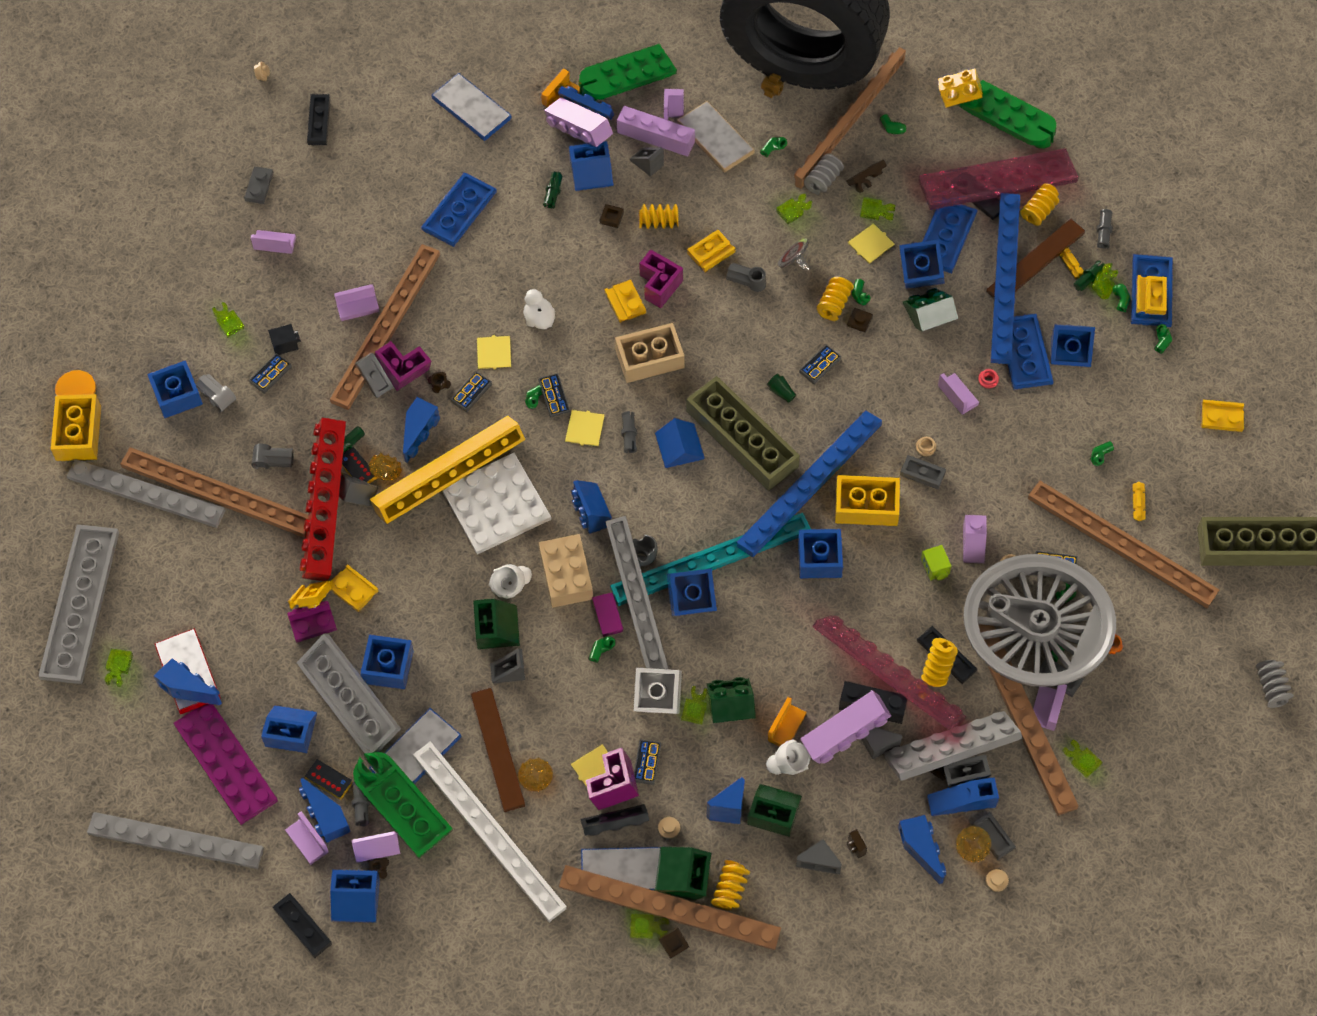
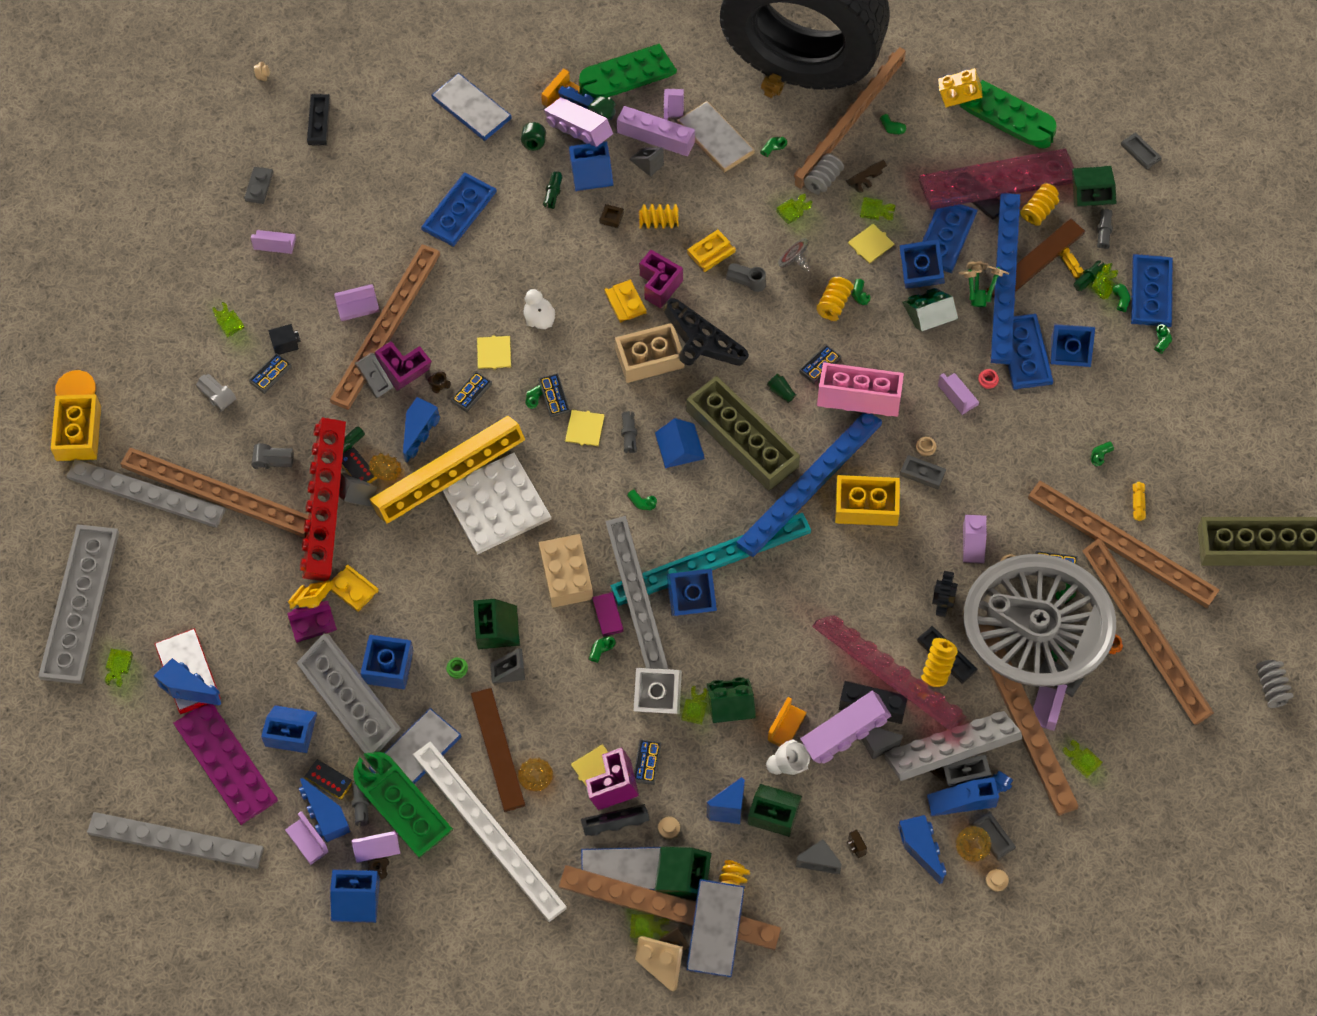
blue brick [147,360,203,419] -> none
black plate [272,893,332,959] -> none
white piece [489,564,532,599] -> none
blue slope [571,480,612,534] -> none
dark grey hair [633,535,658,566] -> none
blue brick [798,529,843,579] -> none
dark brown plate [847,307,873,333] -> none
lime brick [921,545,952,581] -> none
yellow plate [1136,275,1167,315] -> none
yellow plate [1202,399,1244,432] -> none
none -> bright green plate [446,658,468,679]
none -> dark green head [521,122,547,151]
none -> dark green head [588,96,616,121]
none -> green arm [627,489,657,510]
none -> tan wing [635,936,683,991]
none -> black beam [663,298,749,366]
none -> flat silver tile [687,879,745,977]
none -> bright pink brick [817,362,904,417]
none -> black gear [932,571,958,618]
none -> plant [959,261,1009,307]
none -> blue plate [991,771,1013,793]
none -> dark green slope [1072,166,1117,208]
none -> medium nougat plate [1082,539,1214,725]
none -> dark grey tile [1121,132,1161,170]

